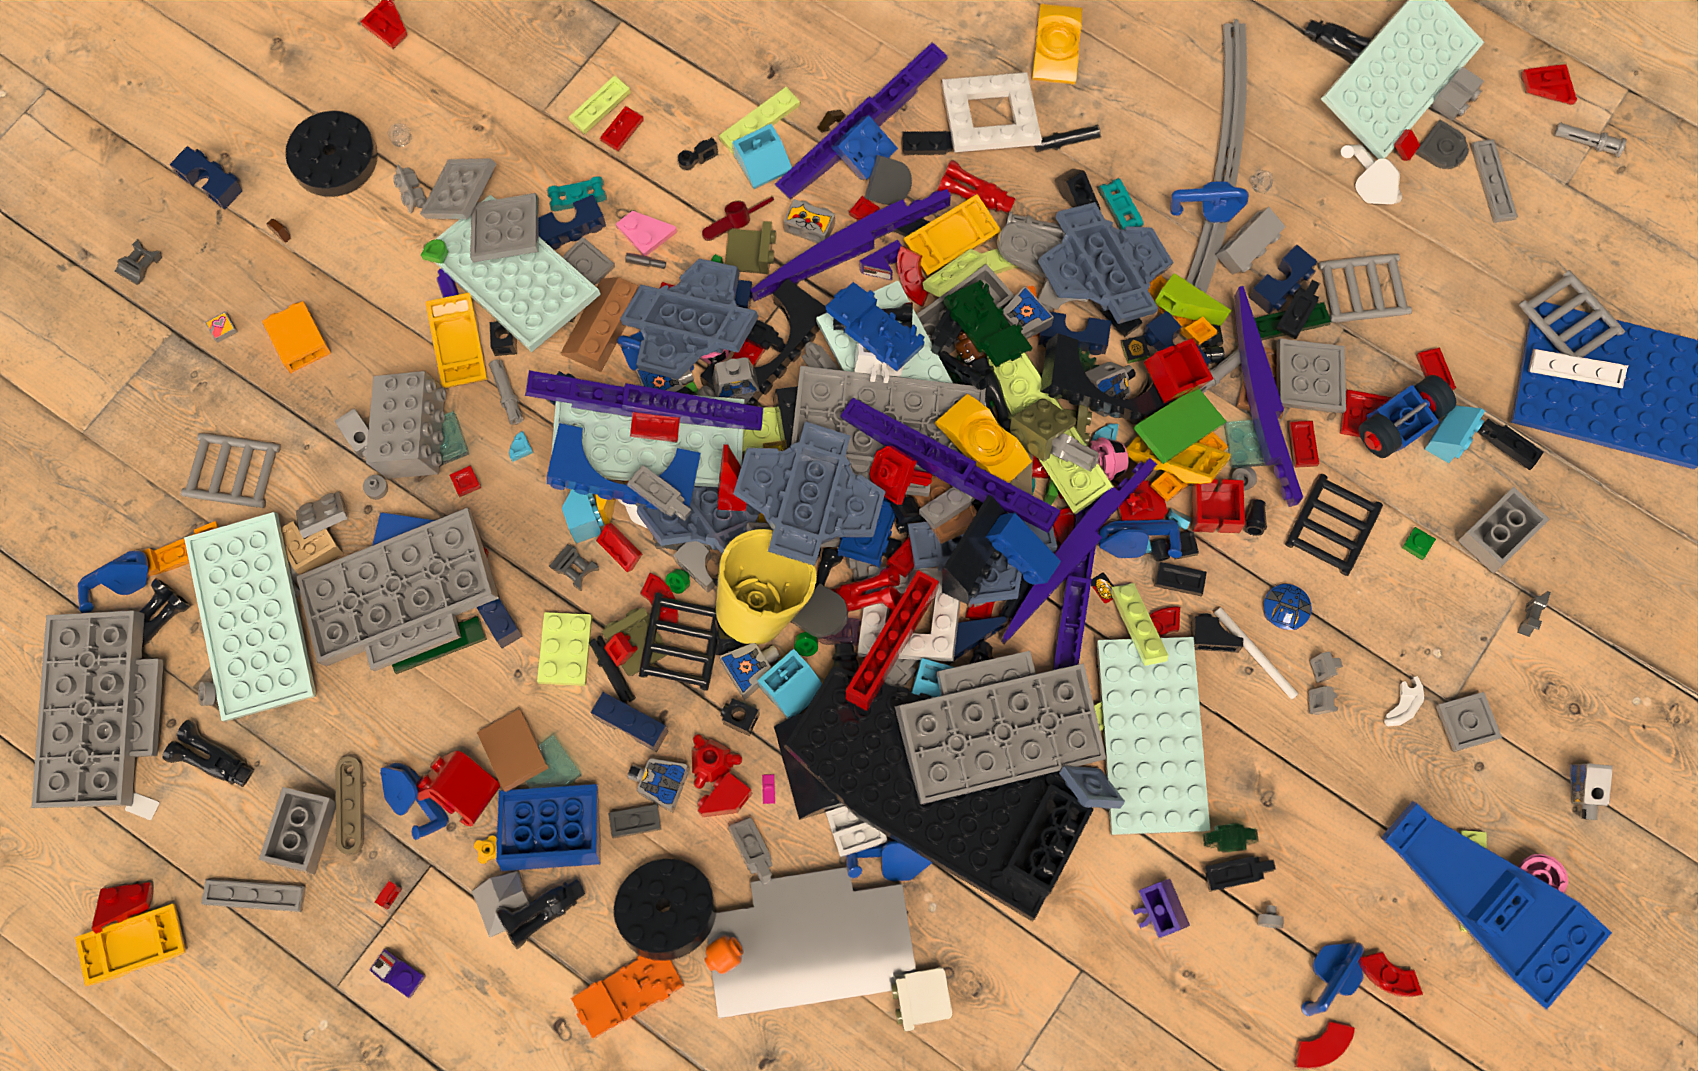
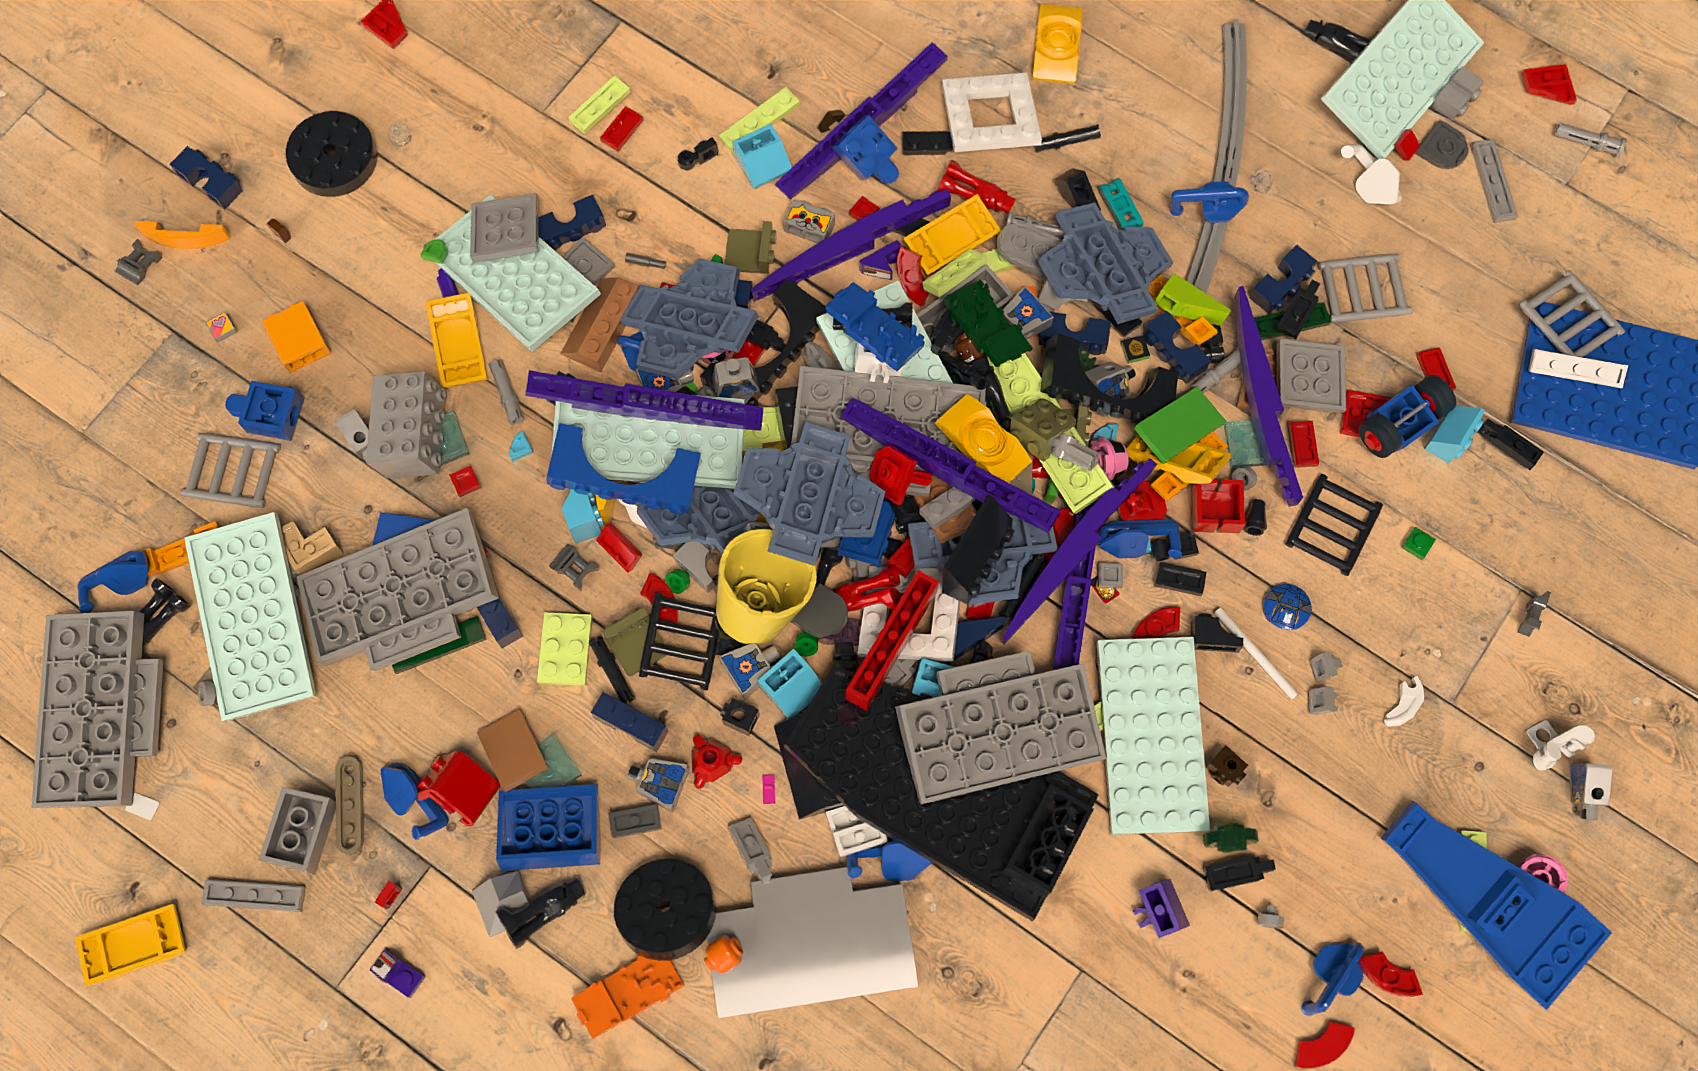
red wing [91,882,154,934] -> none
black piece [162,720,253,787] -> none
light grey plate [296,491,348,538] -> none
light grey tile [363,475,388,500] -> none
light grey hinge [393,165,427,214] -> none
light grey plate [420,158,496,219] -> none
yellow plate [474,836,497,864] -> none
black brick [490,321,517,356] -> none
teal plate [547,176,607,212] -> none
red tile [604,632,638,667] -> none
bright pink wing [616,211,677,256] -> none
light grey hinge [627,465,691,521] -> none
red plate [630,412,680,442] -> none
red slope [697,772,753,818] -> none
dark red piece [702,196,774,241] -> none
red slope [717,444,747,511] -> none
dark grey tile [864,155,912,205] -> none
bracket [891,967,952,1032] -> none
blue brick [986,513,1061,585] -> none
sand blue plate [1059,766,1125,809] -> none
yellowish green plate [1111,583,1169,666] -> none
red piece [1144,338,1214,403] -> none
medium azure tile [1167,508,1192,529] -> none
light grey brick [1215,207,1286,274] -> none
light grey plate [1436,692,1502,752] -> none
light grey brick [1458,487,1550,574] -> none
none -> light orange slope [134,221,230,249]
none -> blue brick [225,381,304,441]
none -> light grey tile [1098,562,1123,588]
none -> dark brown brick [1206,746,1248,787]
none -> white piece [1526,720,1595,771]

